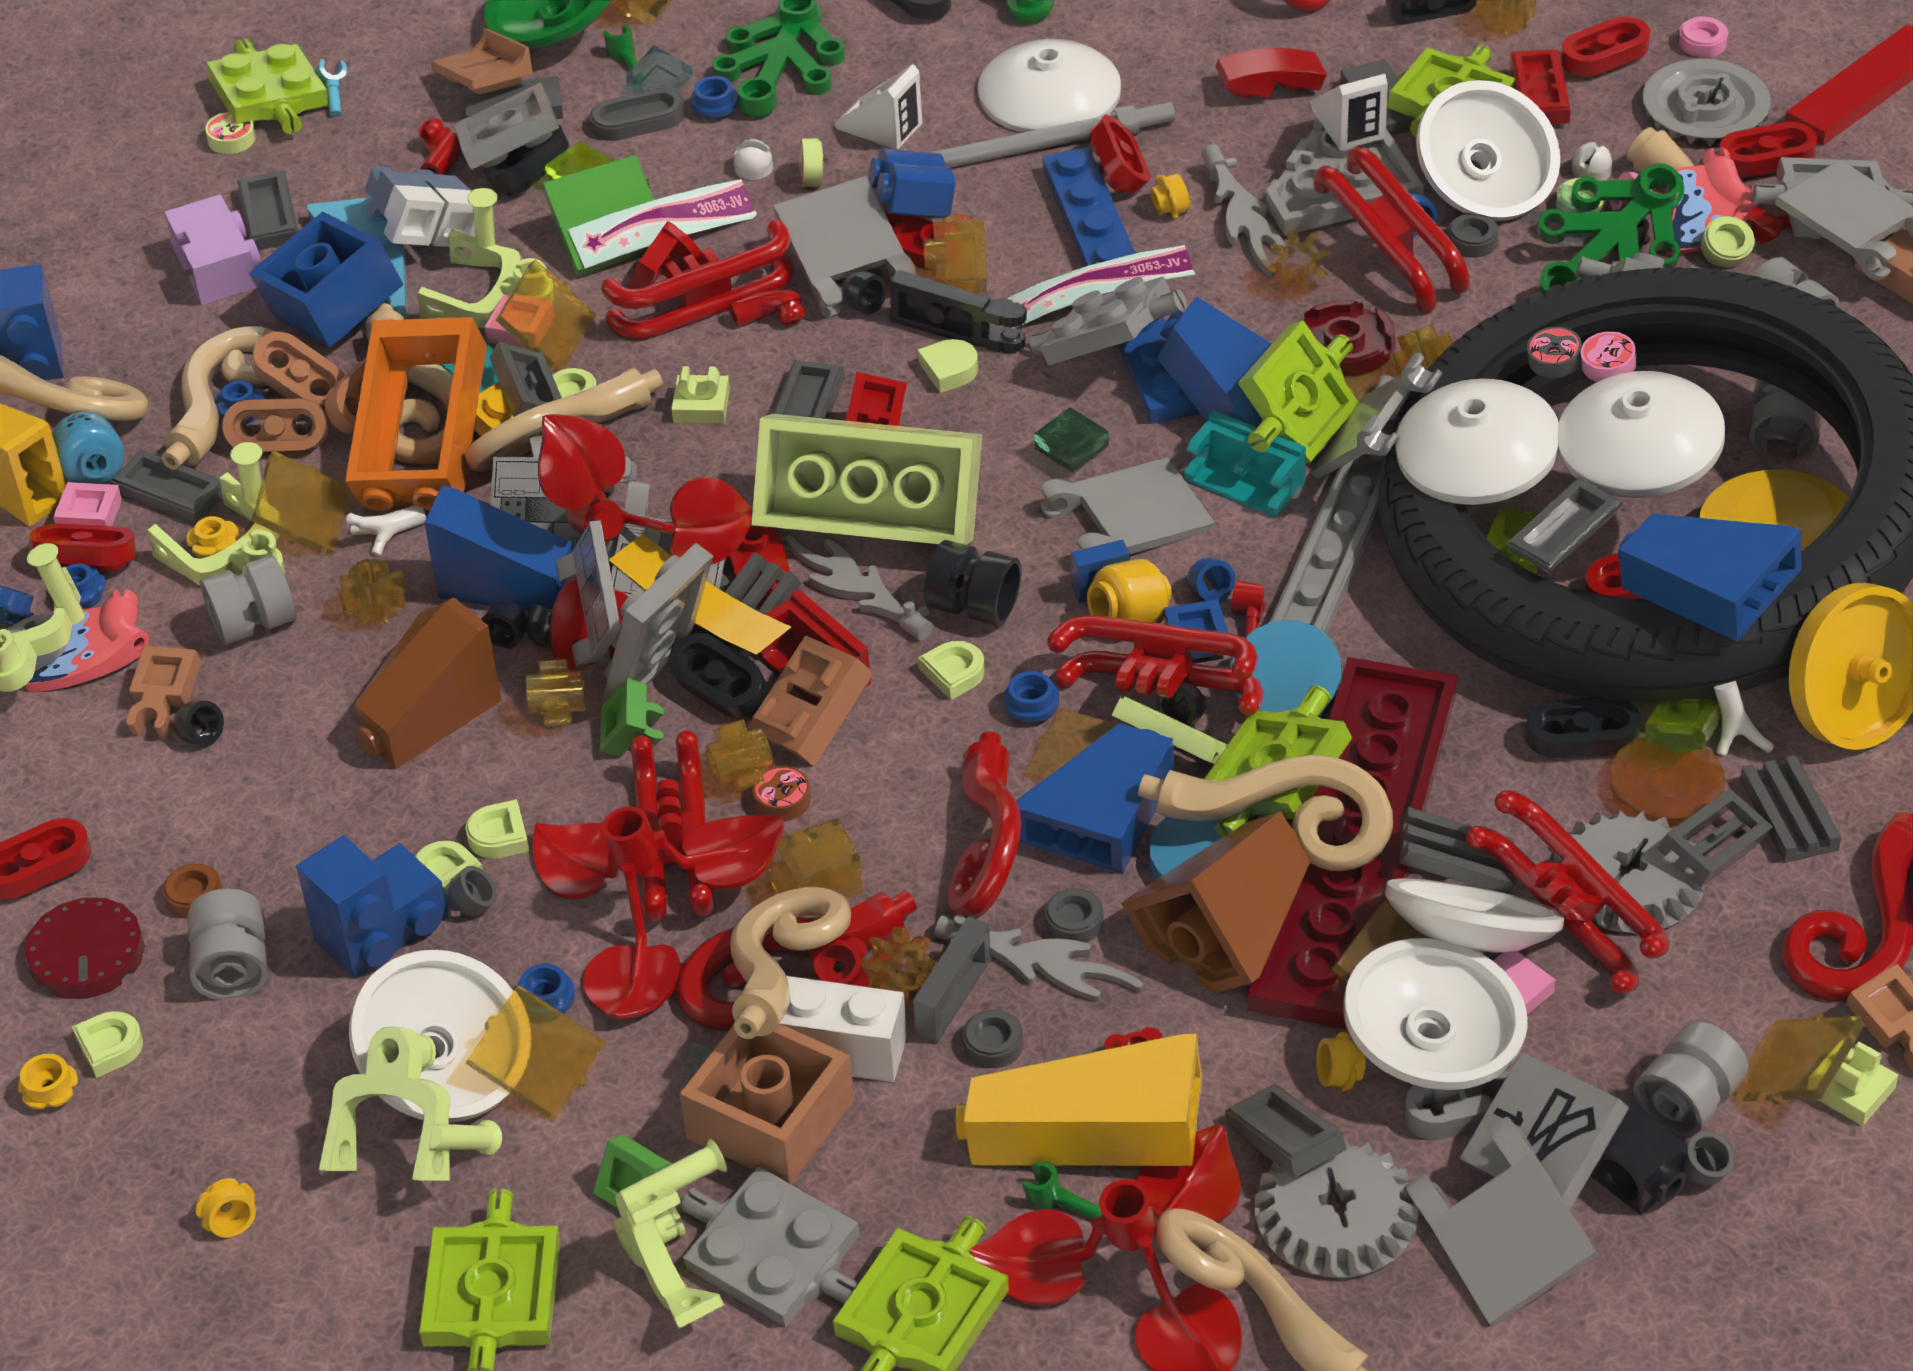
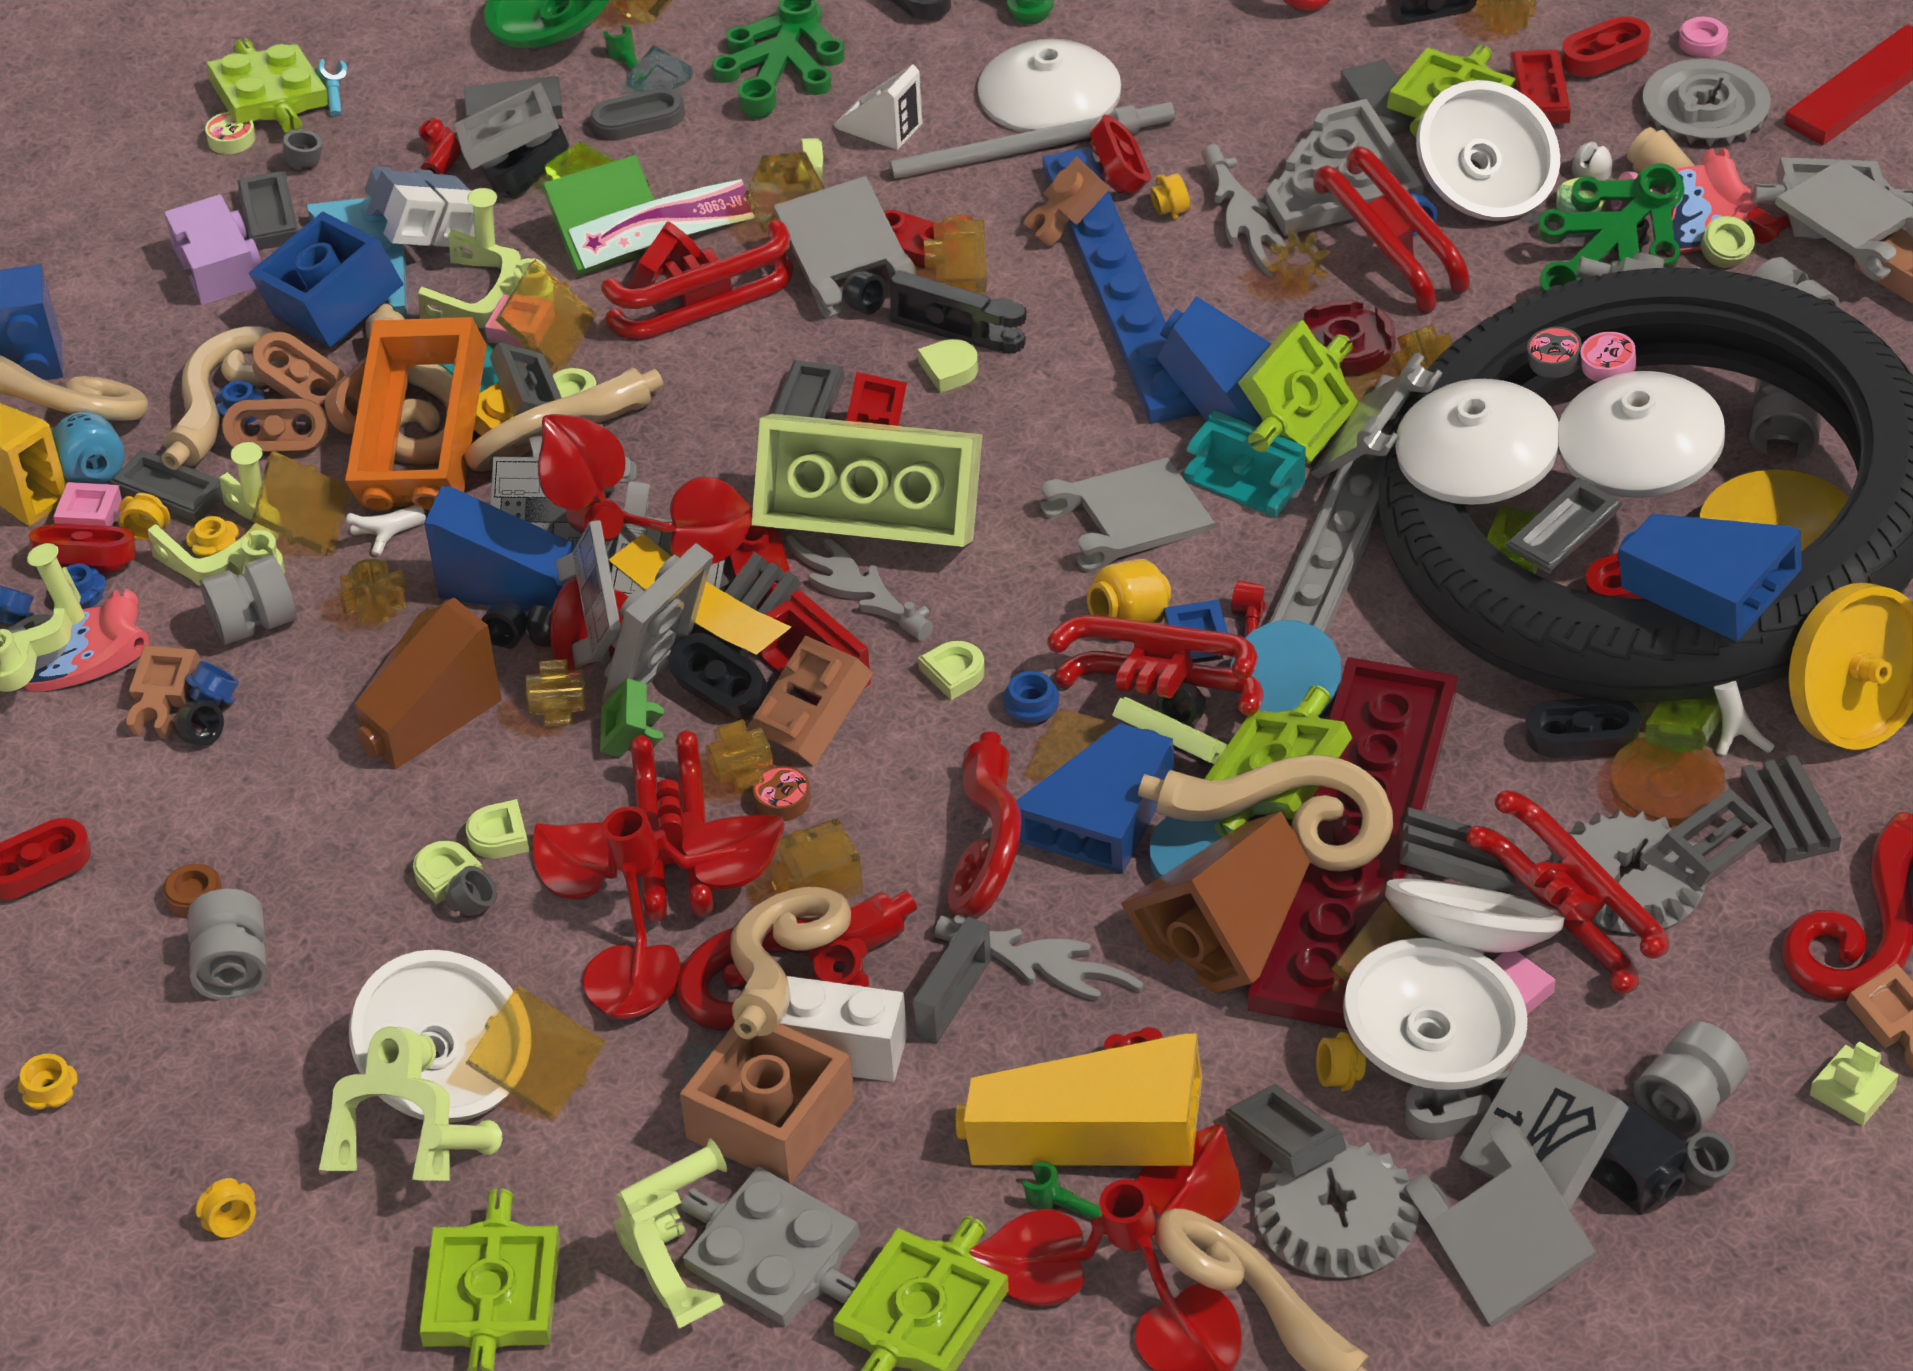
dark red tile [24,898,145,999] -> none
yellowish green tile [71,1011,143,1078] -> none
blue brick [296,835,449,978] -> none
nougat piece [431,28,533,95] -> none
blue plate [515,963,575,1020] -> none
bright green tile [593,1134,672,1209] -> none
yellowish green tile [672,366,730,424] -> none
blue plate [690,76,738,118] -> none
red arm [728,289,805,327] -> none
white hinge [734,139,773,180] -> none
clear yellow gear [861,927,938,1003] -> none
blue brick [868,148,955,219] -> none
black wheel [924,540,1022,626] -> none
dark grey tile [963,1010,1024,1068] -> none
sticker [1006,245,1195,328] -> none
light grey plate [1029,276,1187,366] -> none
clear green plate [1034,407,1109,473] -> none
dark grey tile [1045,888,1104,943] -> none
blue plate [1071,539,1130,603] -> none
blue hinge [1187,557,1235,602] -> none
red slope [1215,48,1327,98] -> none
white slope [1310,74,1388,150] -> none
dark grey tile [1448,214,1499,258] -> none
red plate [1720,122,1817,177] -> none
clear yellow piece [1733,1014,1865,1105] -> none
none -> yellow plate [119,493,170,541]
none -> blue plate [185,661,239,707]
none -> dark grey hinge [282,130,322,171]
none -> clear yellow brick [744,152,825,232]
none -> nougat plate [1024,156,1110,247]

